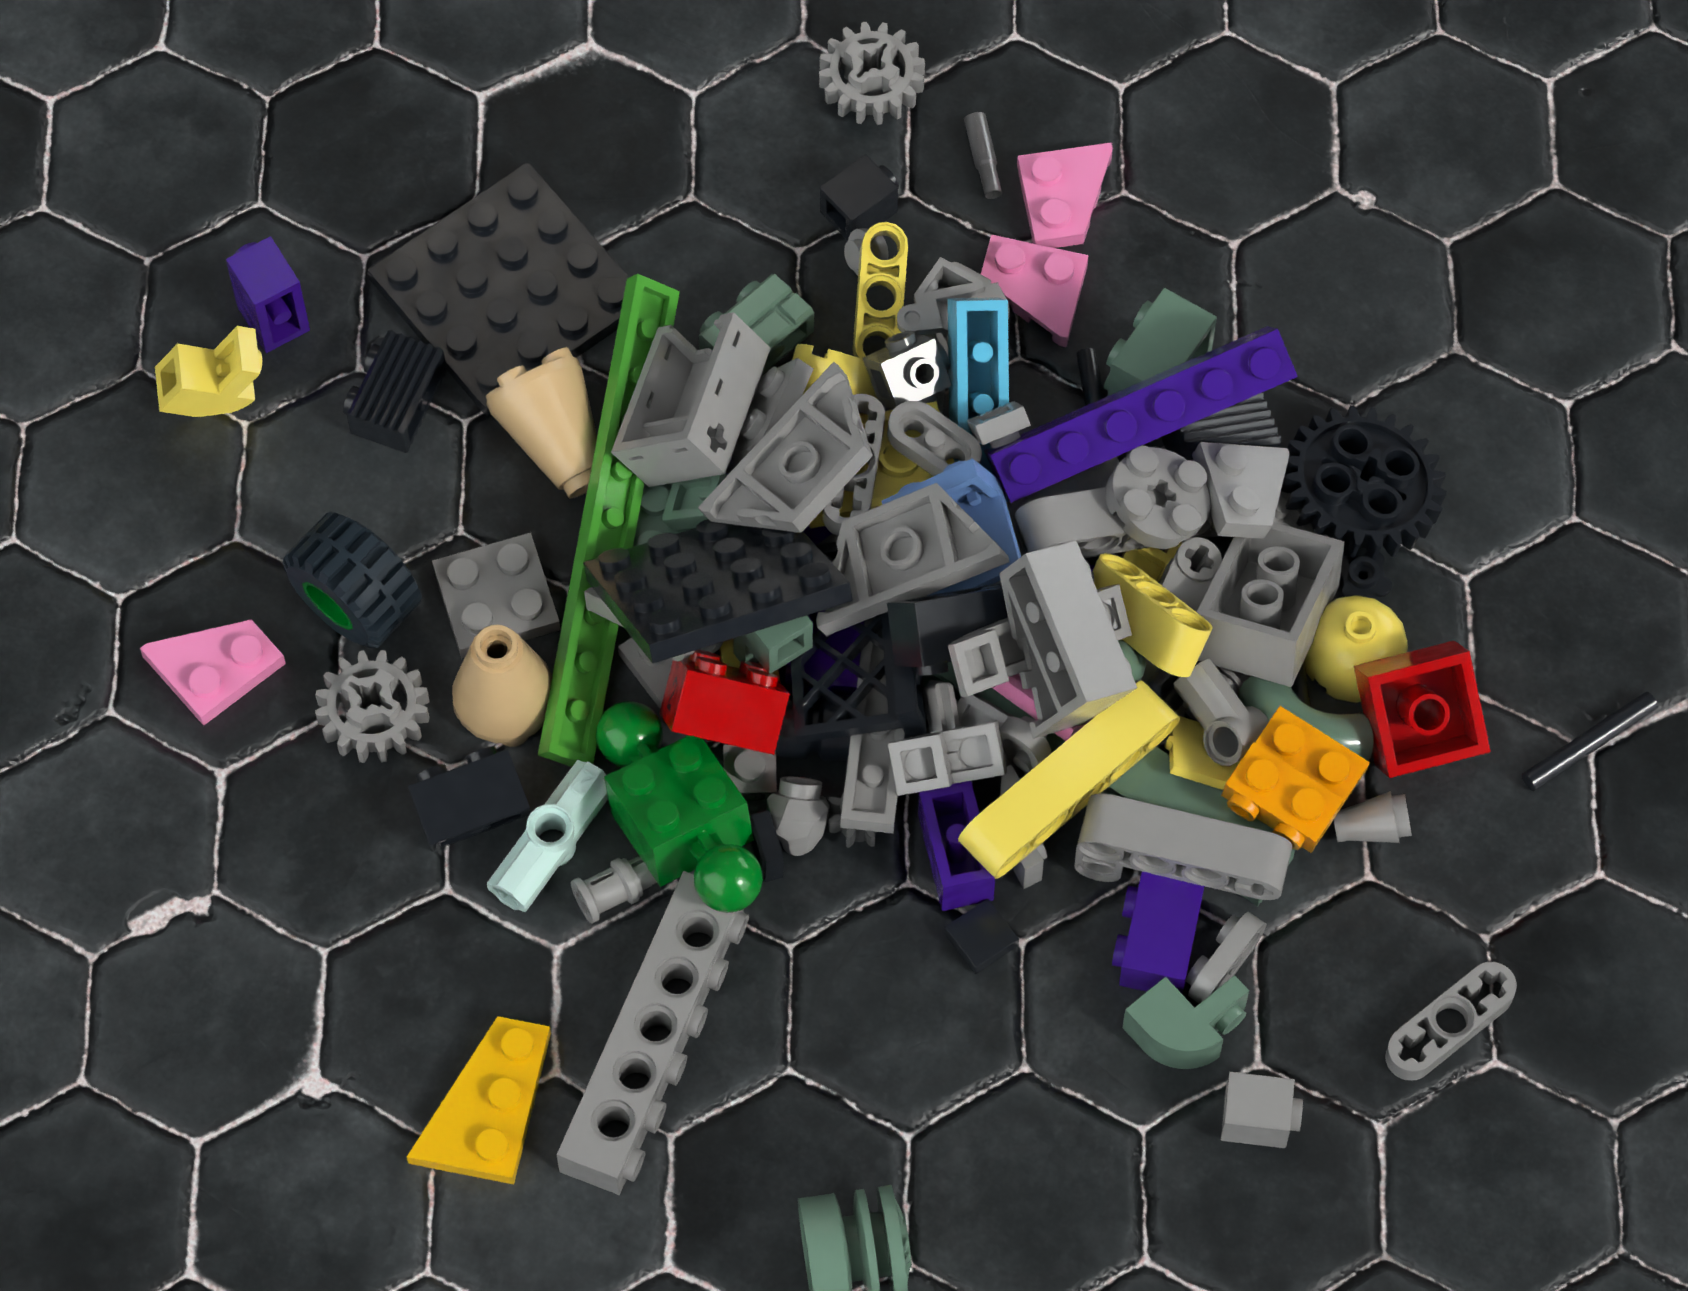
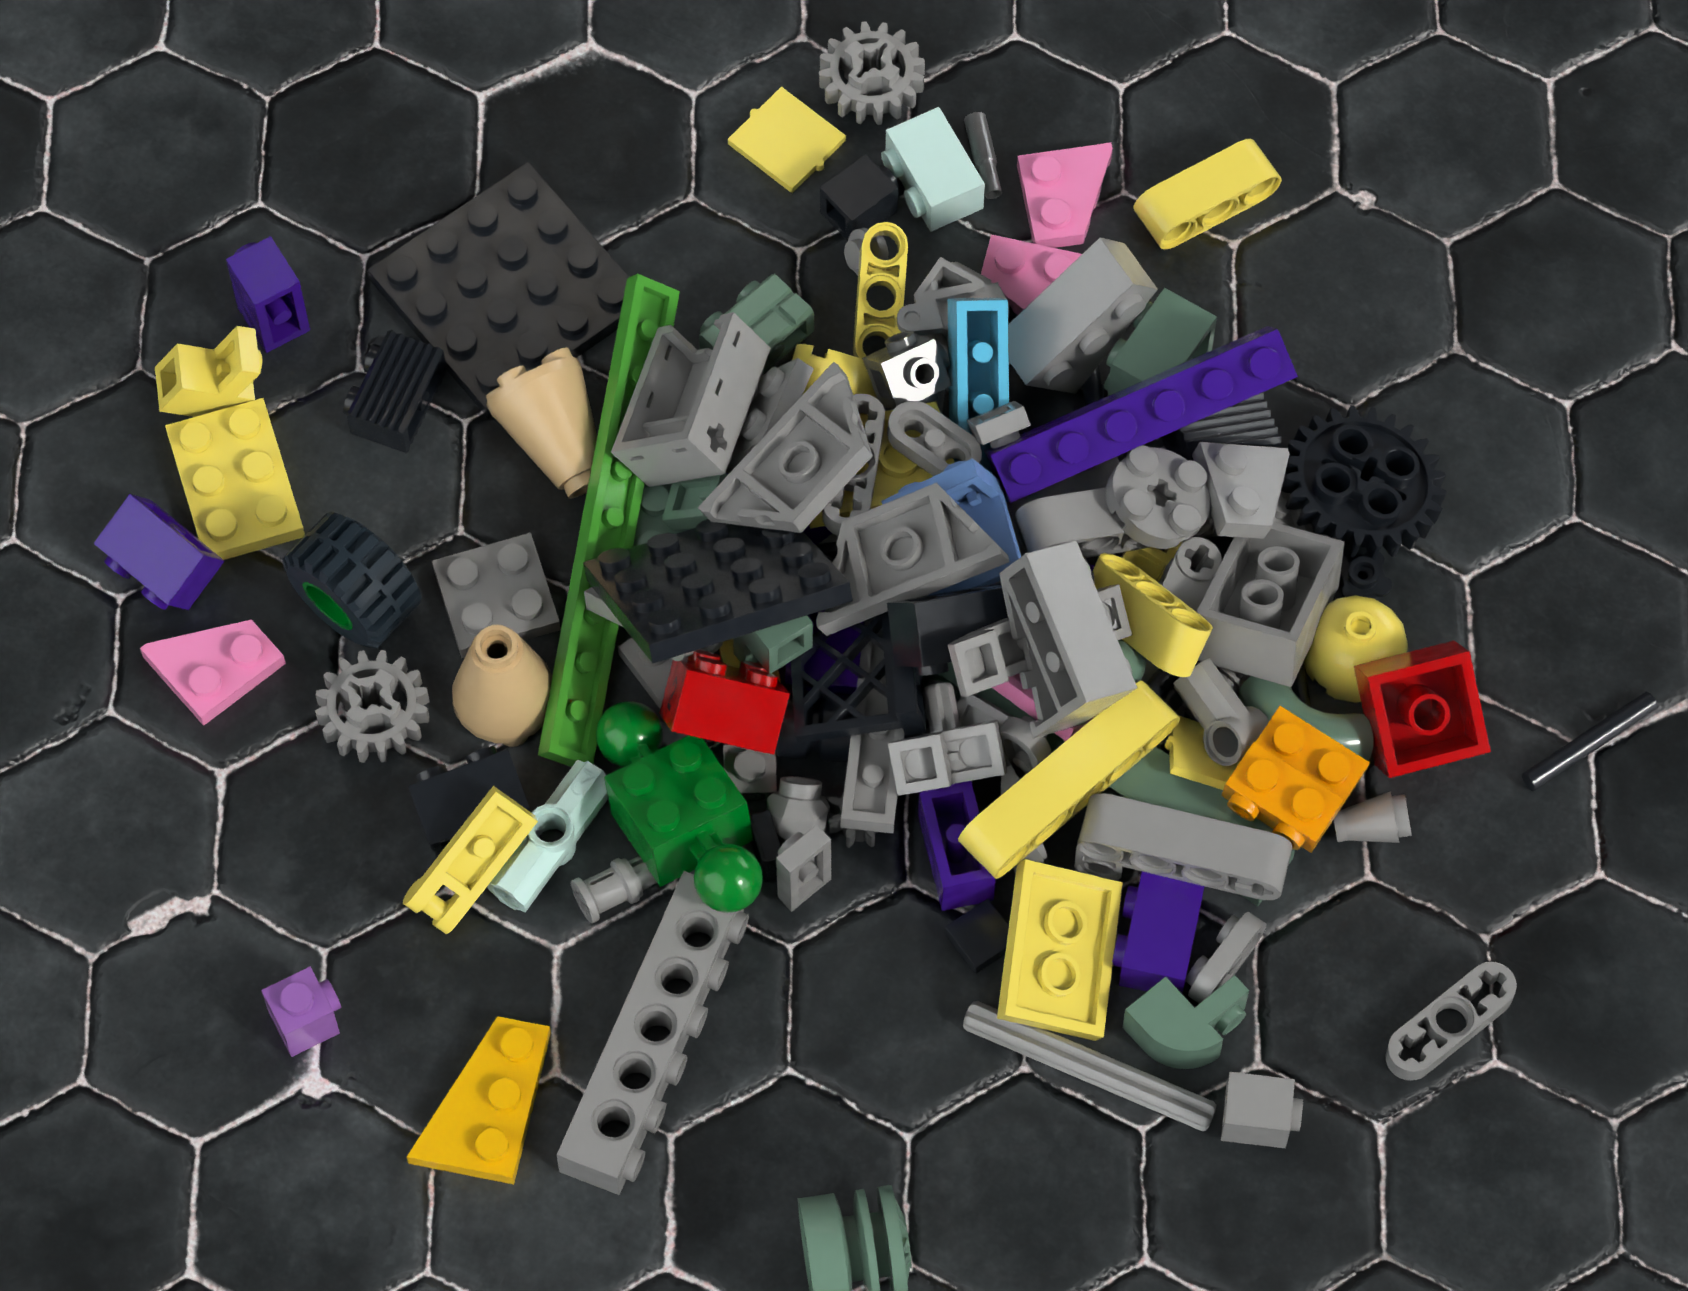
none -> dark purple brick [94,494,224,610]
none -> light yellow plate [165,398,305,560]
none -> medium lavender brick [261,966,342,1057]
none -> light yellow plate [403,786,538,934]
none -> light yellow piece [728,87,846,193]
none -> light grey plate [776,825,831,912]
none -> light aqua brick [881,107,985,232]
none -> light grey axle [963,1001,1216,1131]
none -> light yellow plate [997,859,1123,1041]
none -> light grey wedge [1008,237,1158,394]
none -> light yellow beam [1133,139,1282,250]

